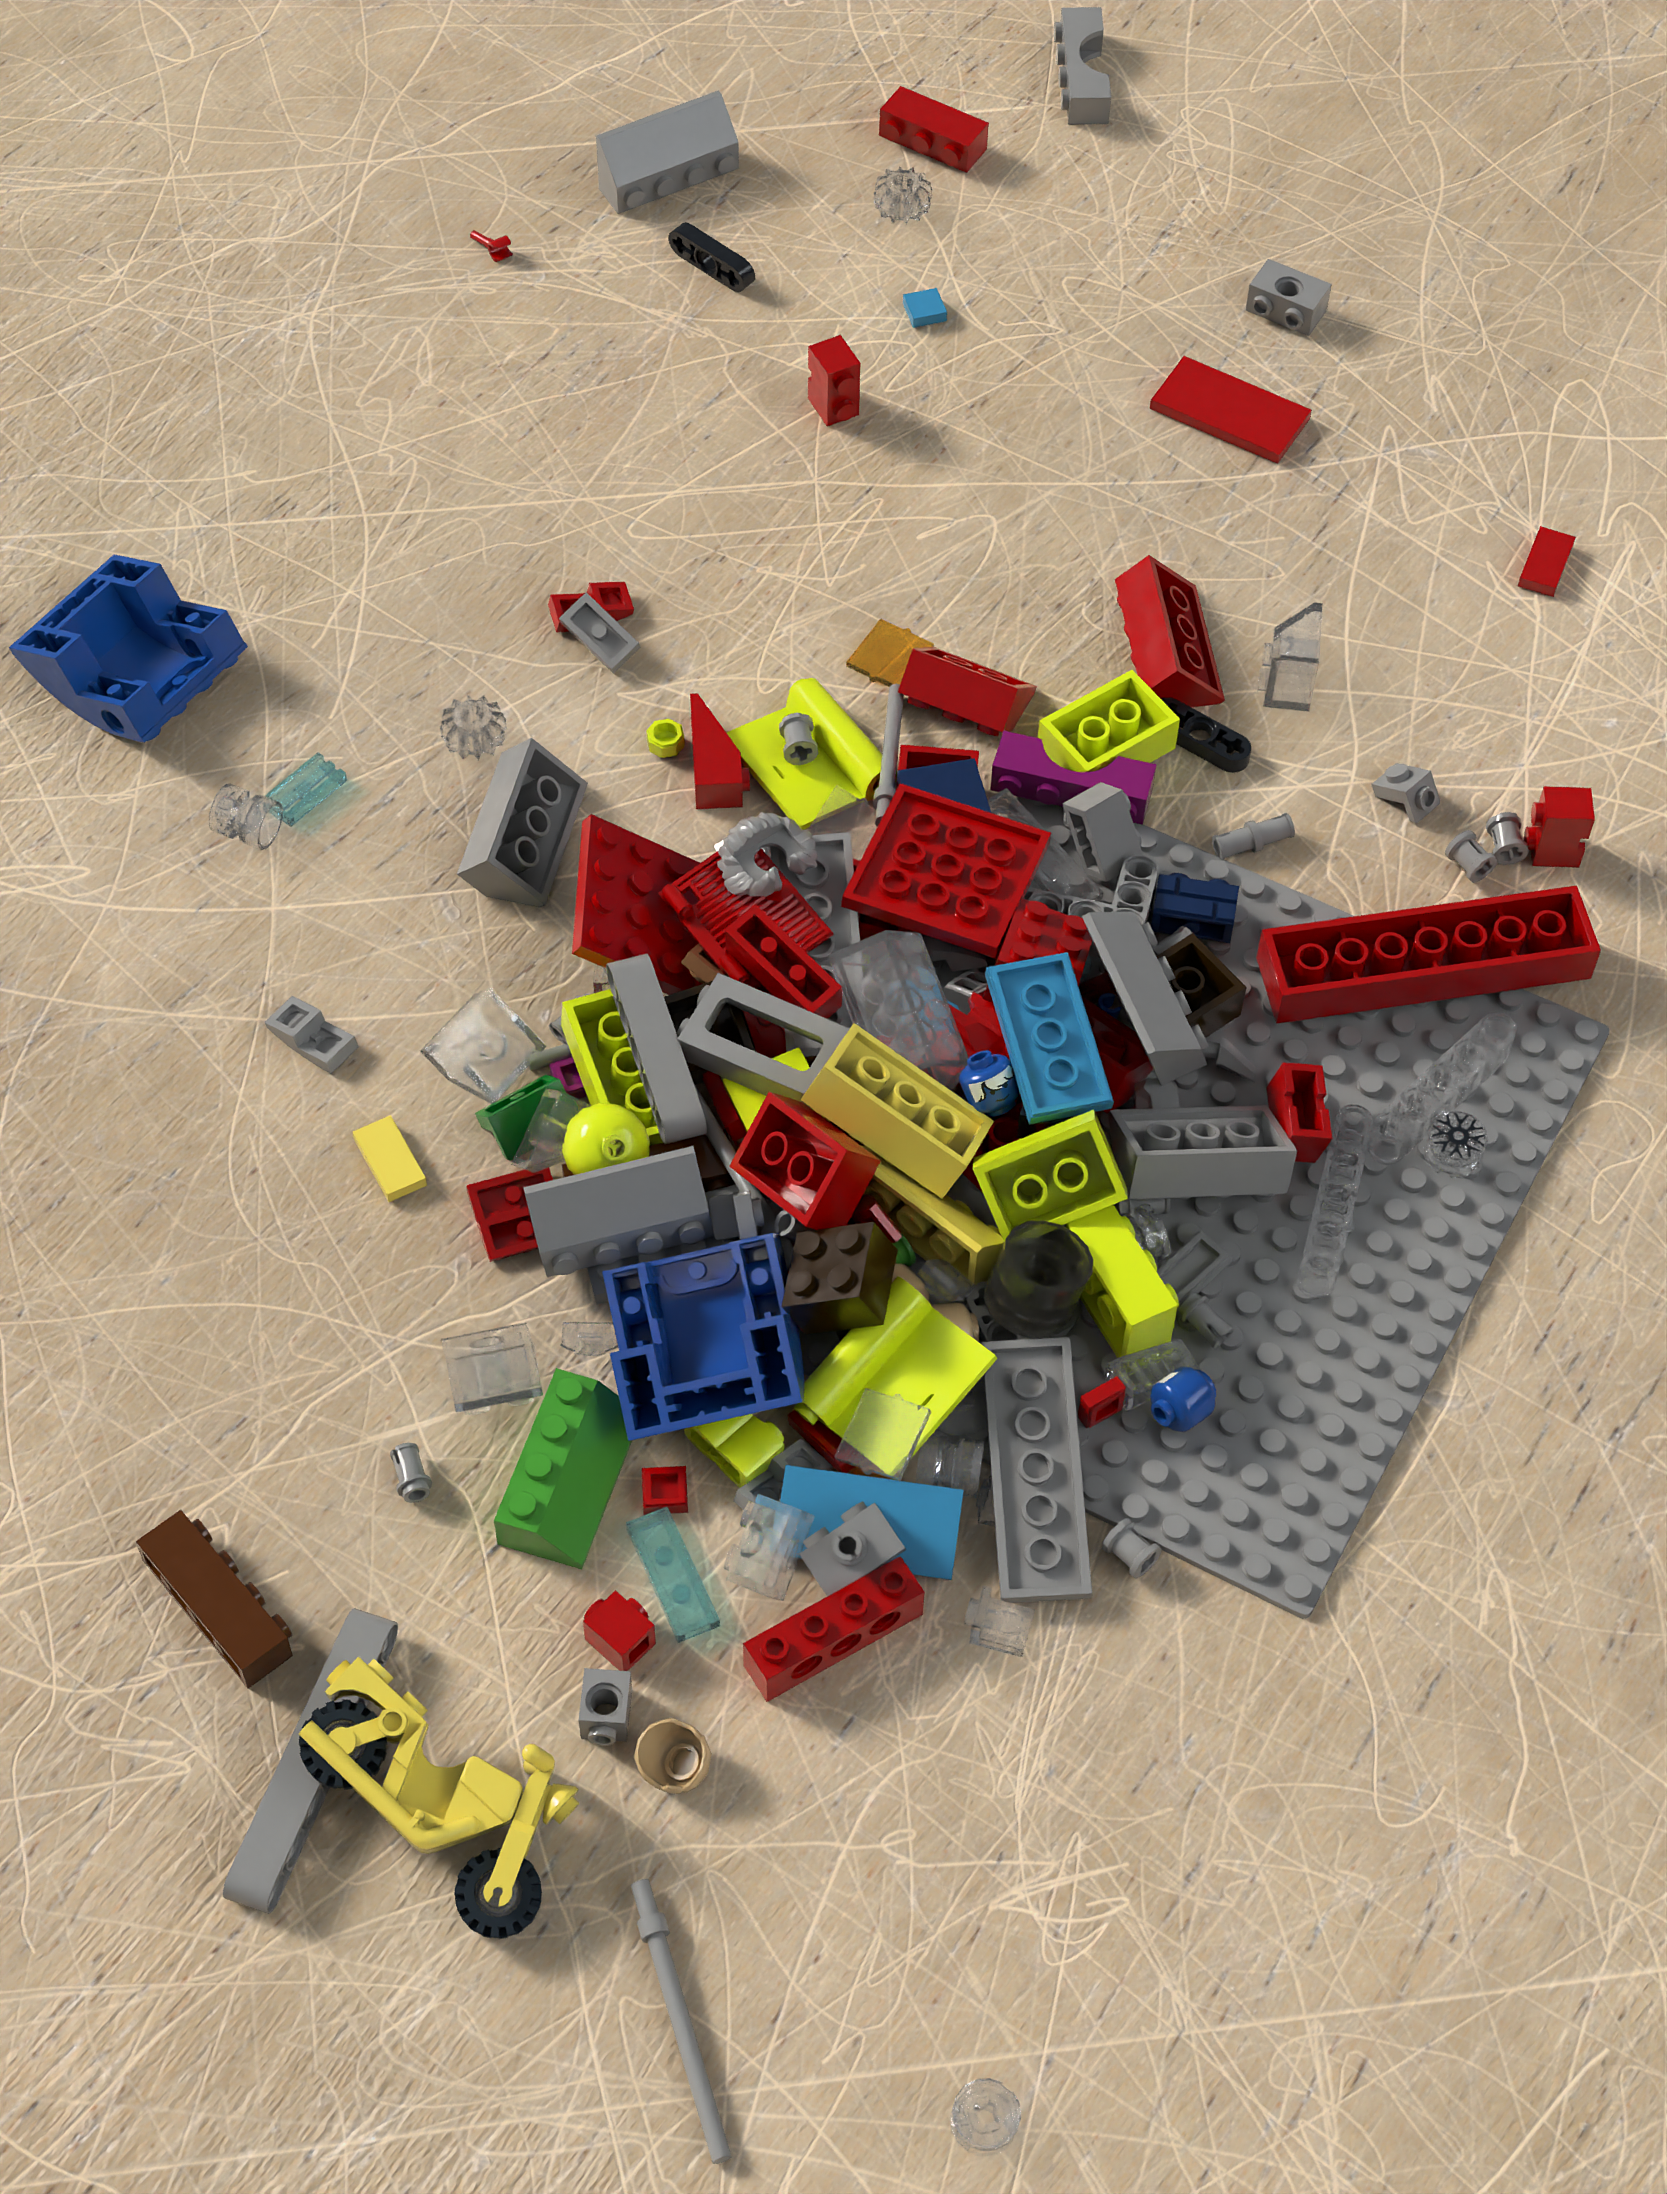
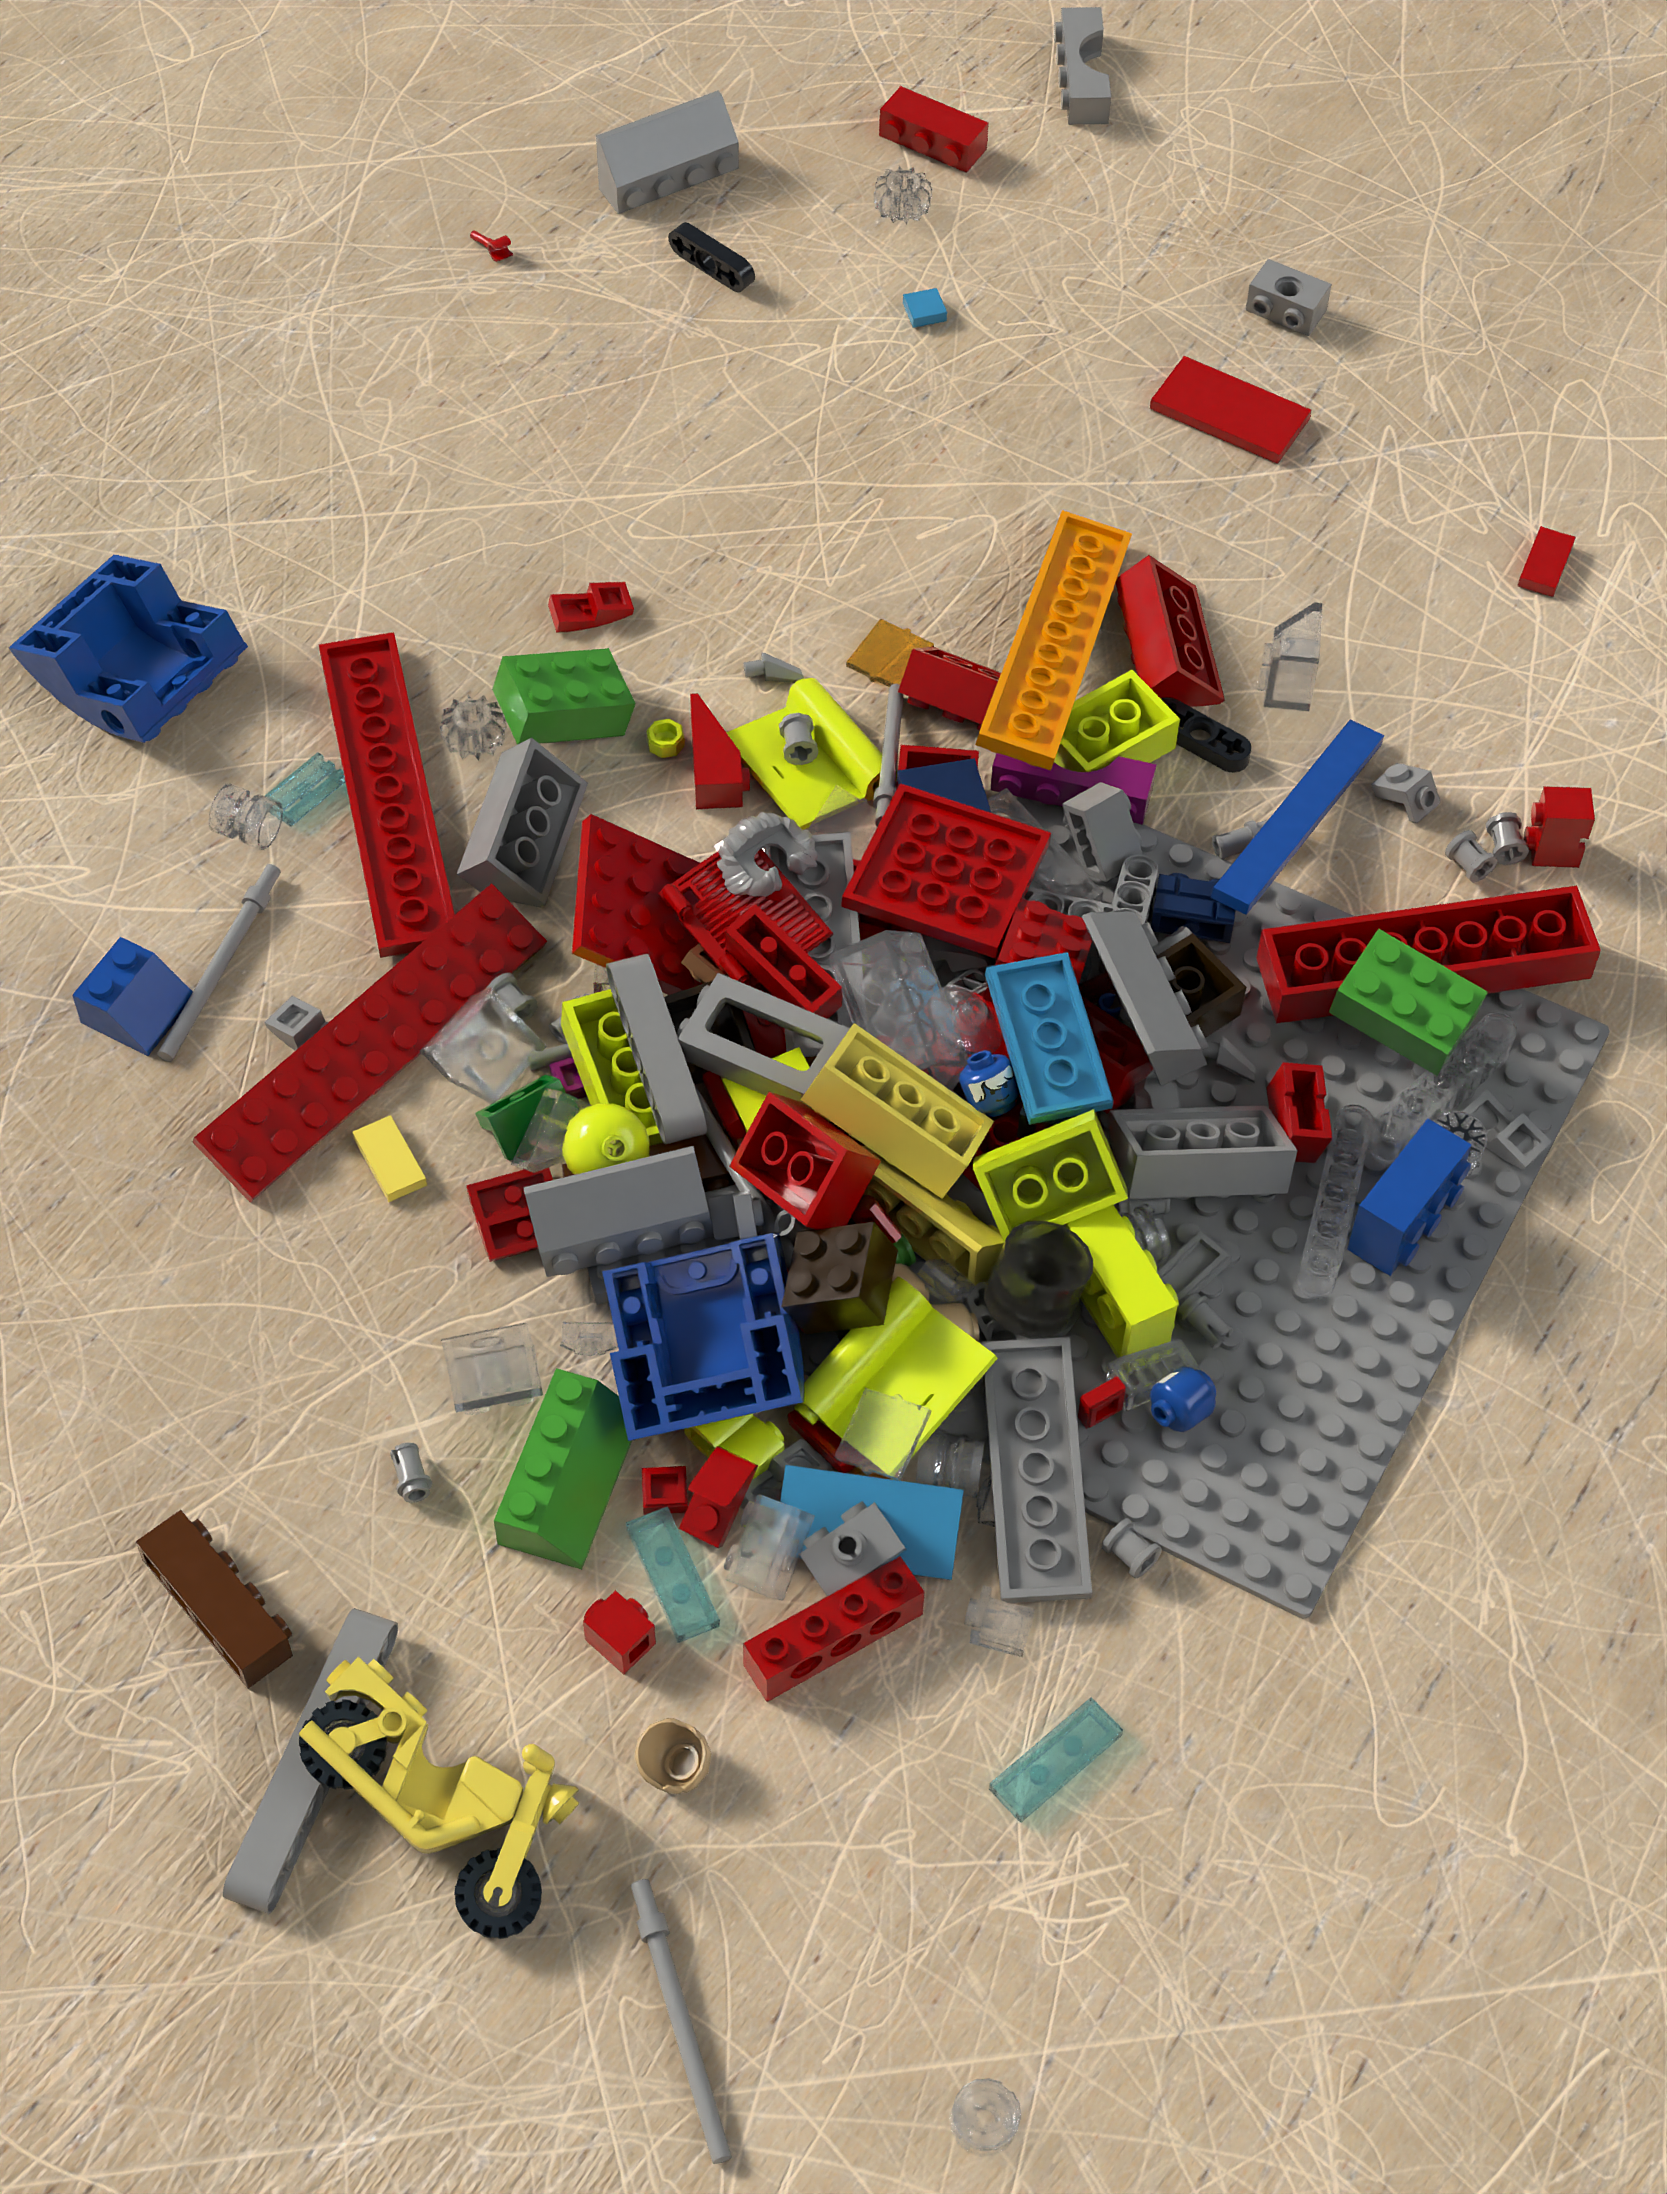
light grey plate [559,592,641,674] -> none
light grey brick [578,1668,632,1745] -> none
red brick [808,335,861,426] -> none
none -> blue slope [72,937,193,1056]
none -> light grey bar [158,864,281,1062]
none -> red plate [192,883,547,1203]
none -> red plate [319,632,455,958]
none -> light grey bush [484,973,538,1027]
none -> bright green brick [492,648,636,745]
none -> red slope [678,1446,758,1548]
none -> light grey bar [743,653,804,683]
none -> clear dish [928,986,1003,1055]
none -> light orange plate [975,510,1132,771]
none -> clear light blue tile [989,1697,1123,1823]
none -> blue tile [1211,719,1385,915]
none -> bright green brick [1329,929,1488,1076]
none -> blue brick [1347,1118,1472,1277]
none -> light grey slope [1454,1089,1552,1170]

